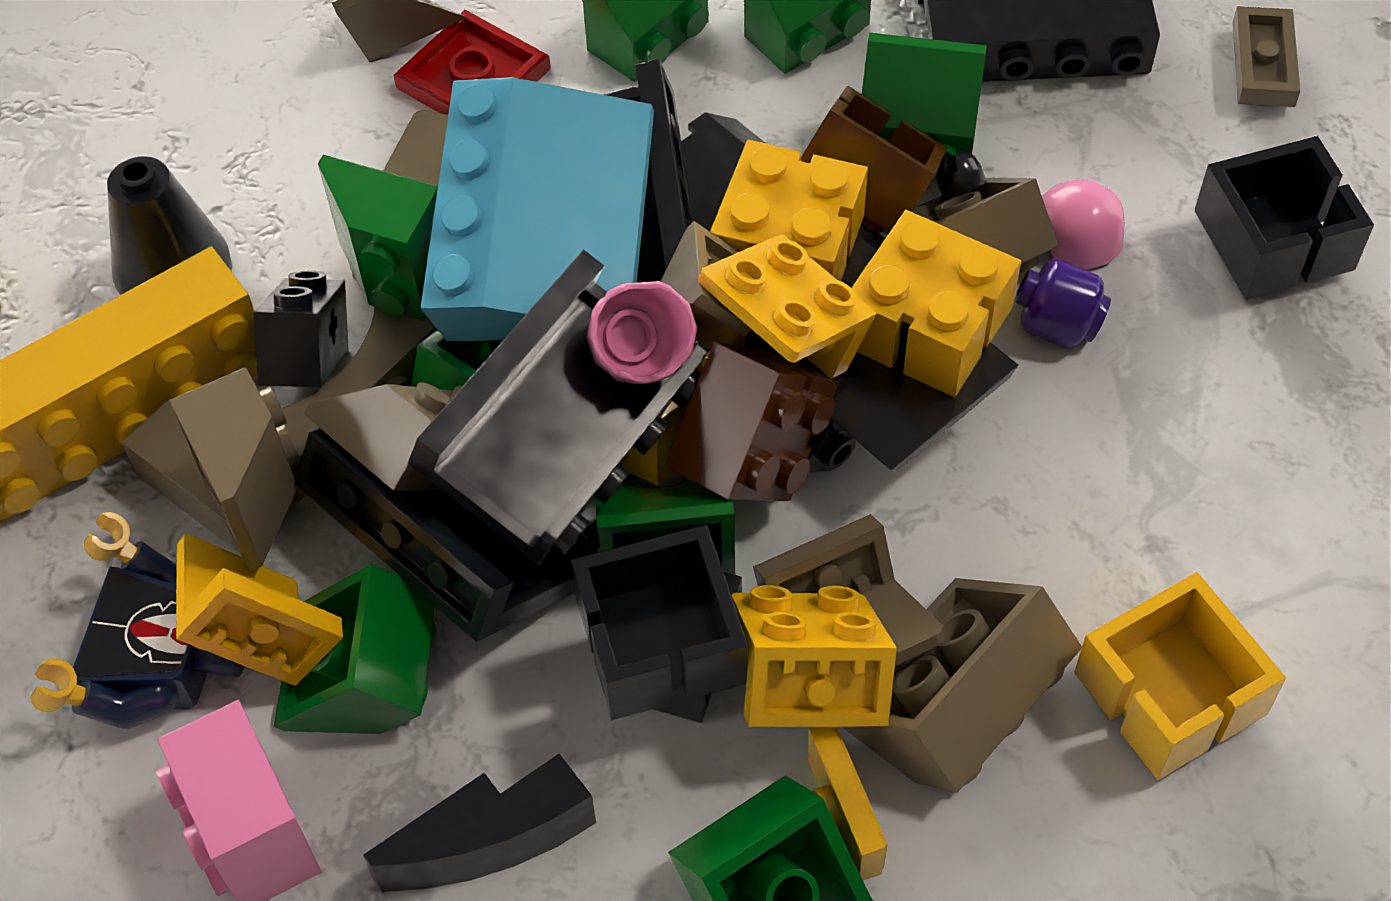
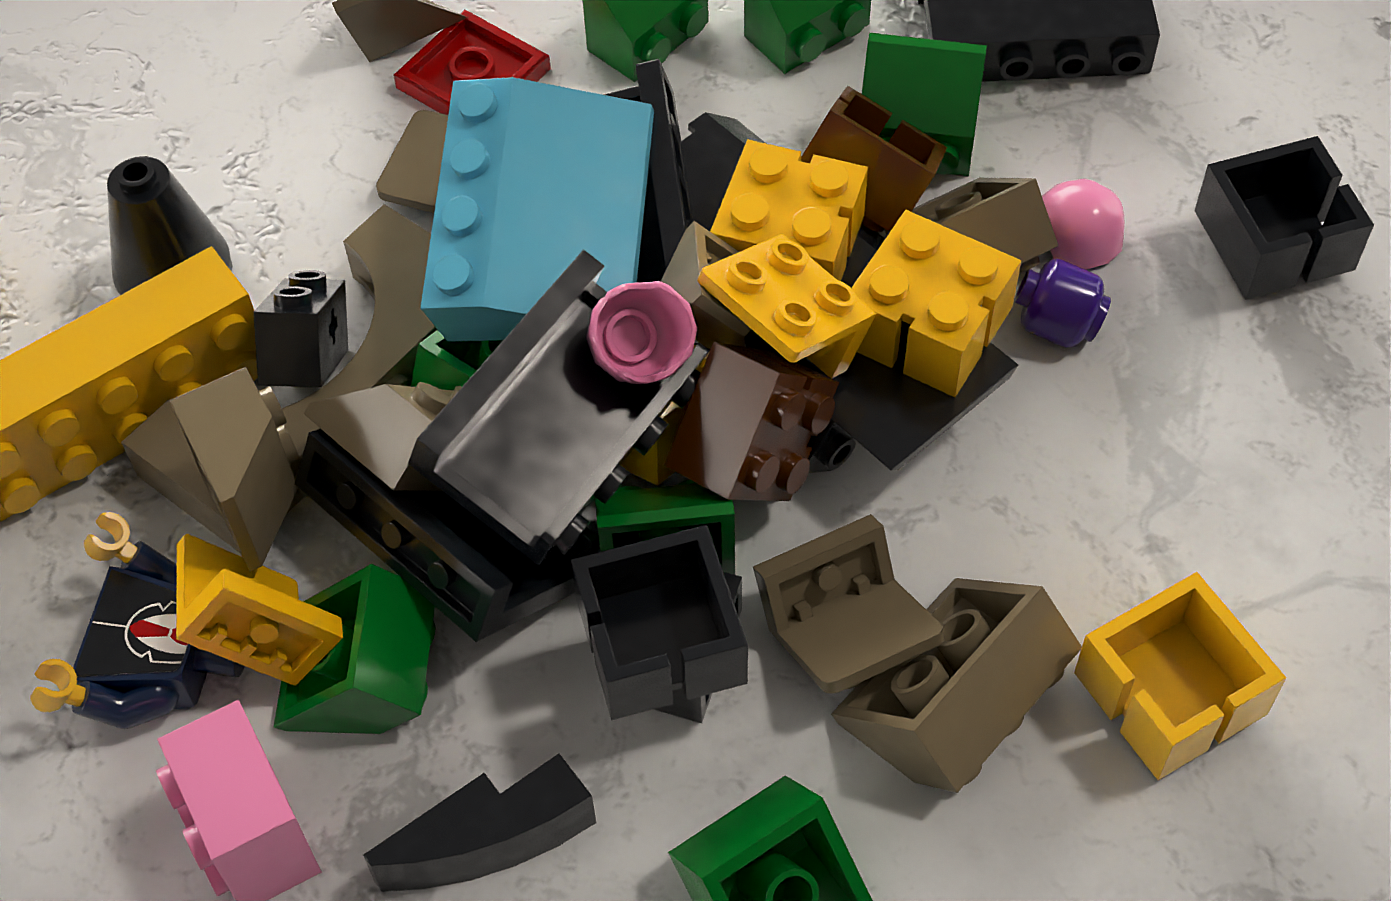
green slope [318,154,438,321] -> none
yellow bracket [731,585,897,727] -> none
yellow plate [807,727,888,880] -> none
black hinge [936,150,987,199] -> none
dark tan plate [1232,6,1300,107] -> none

